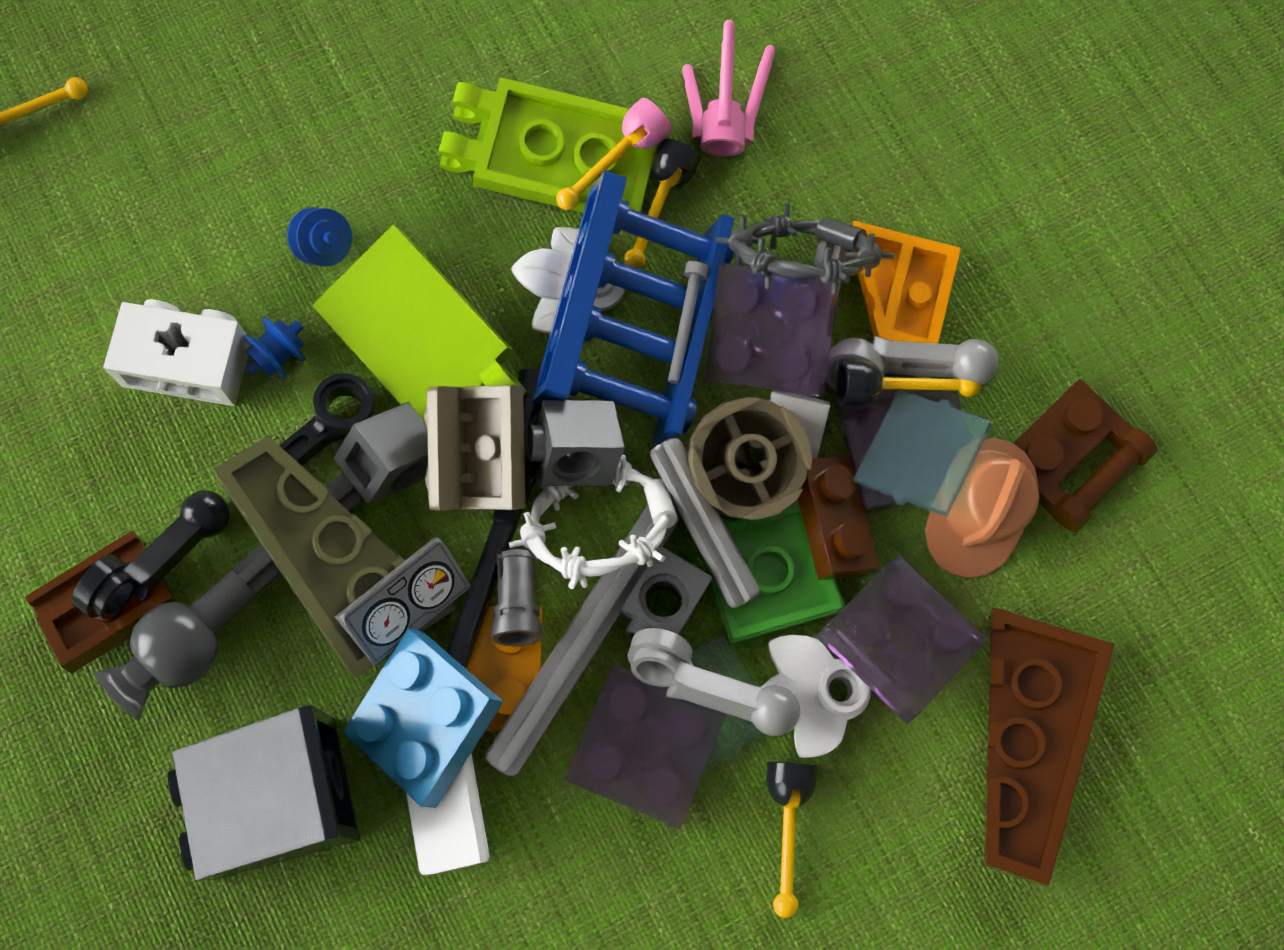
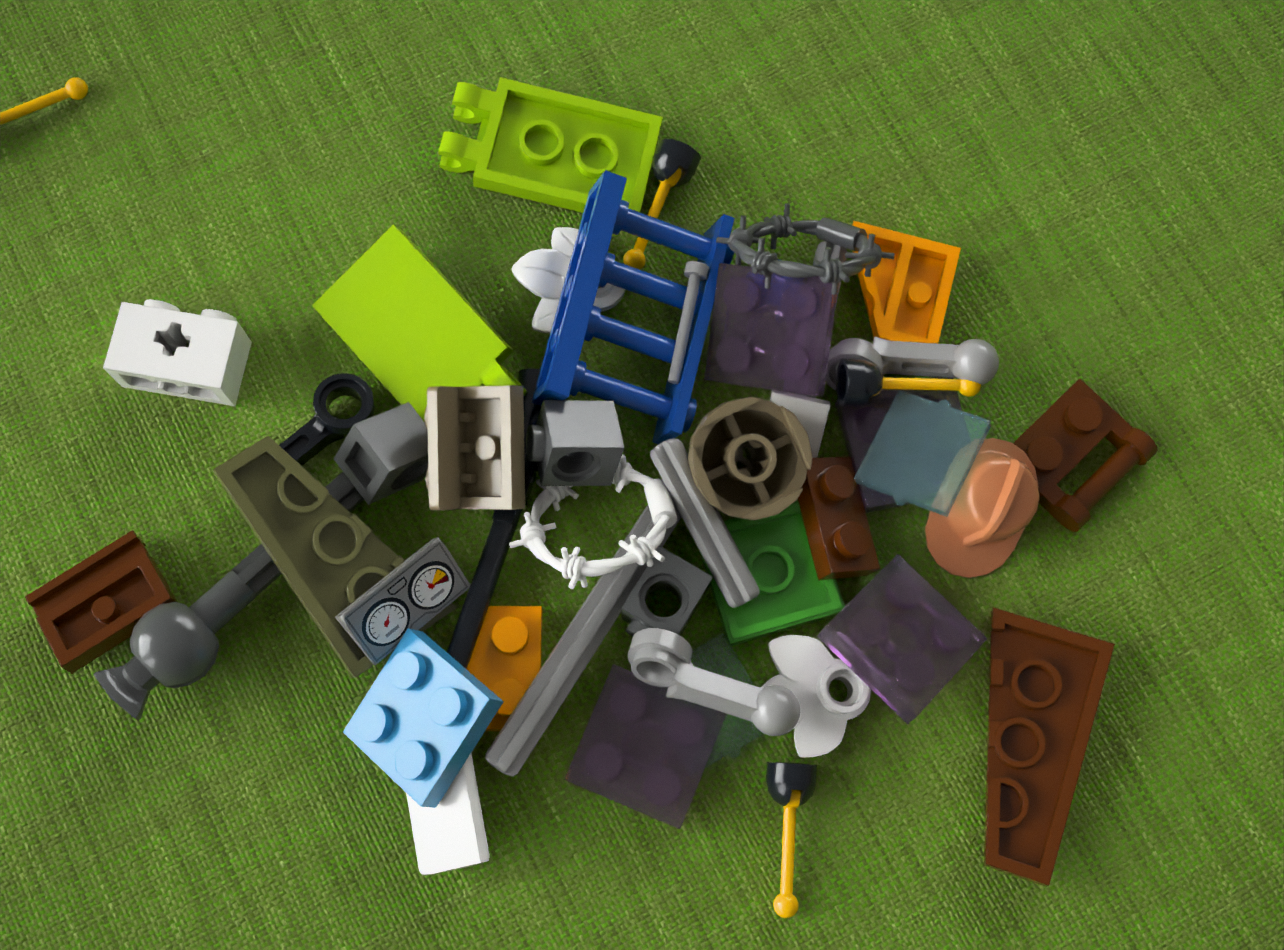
black piece [72,490,230,619] -> none
slope [168,705,361,880] -> none
blue wheel [242,316,306,379] -> none
blue wheel [287,207,352,267] -> none
flat silver pin [492,549,542,647] -> none
hinge [556,98,672,210] -> none
bright pink plant [682,20,775,157] -> none

